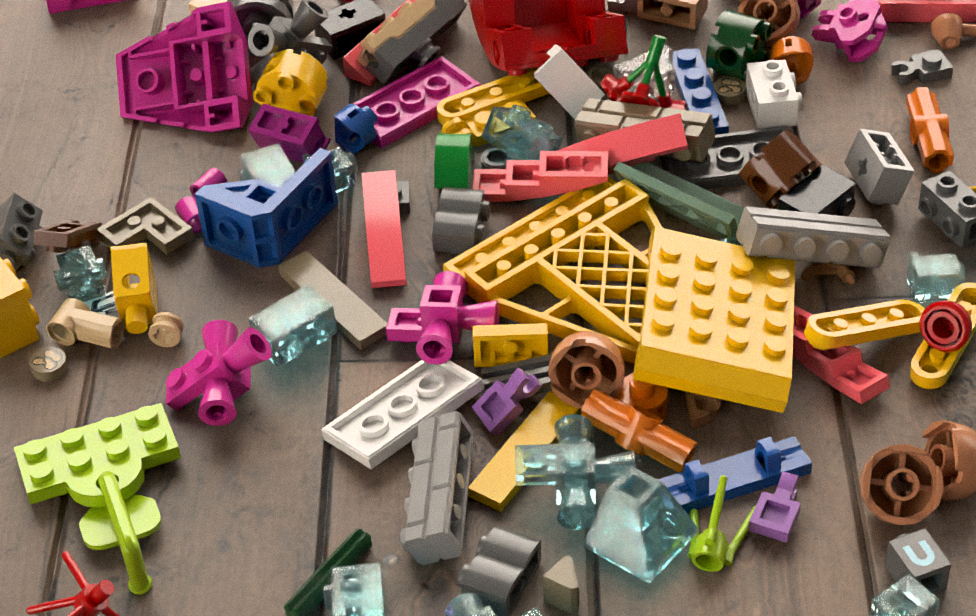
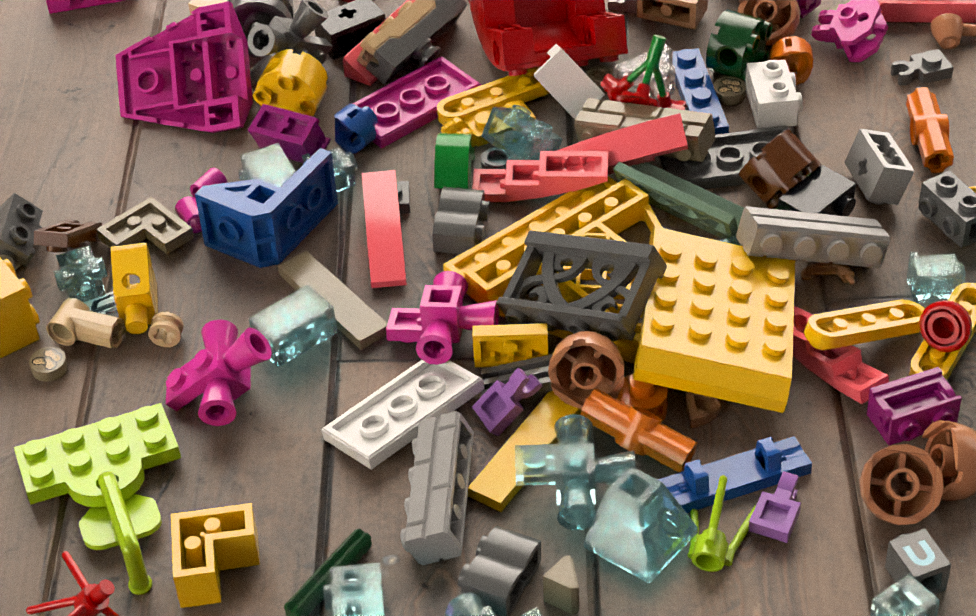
none -> yellow brick [171,503,260,608]
none -> dark grey fence [496,230,667,341]
none -> magenta hinge [867,367,962,446]

